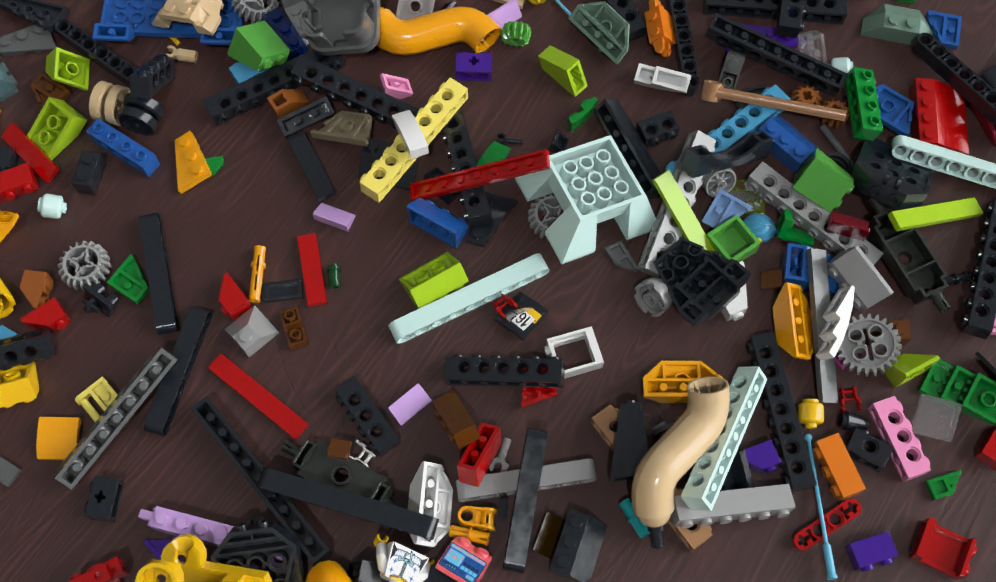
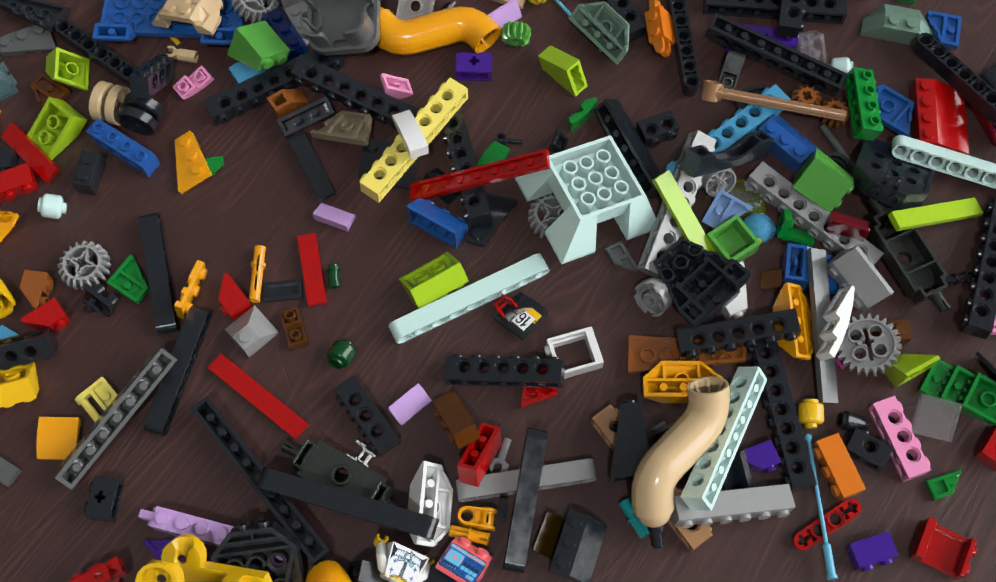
reddish brown slope [326,439,352,462] -> none
white slope [634,63,692,93] -> none
red piece [838,386,862,412] -> none
none -> bright pink slope [173,65,215,100]
none -> light orange wing [174,260,207,319]
none -> dark green head [327,340,356,369]
none -> dark orange wing [627,335,746,374]
none -> black brick [676,308,801,359]

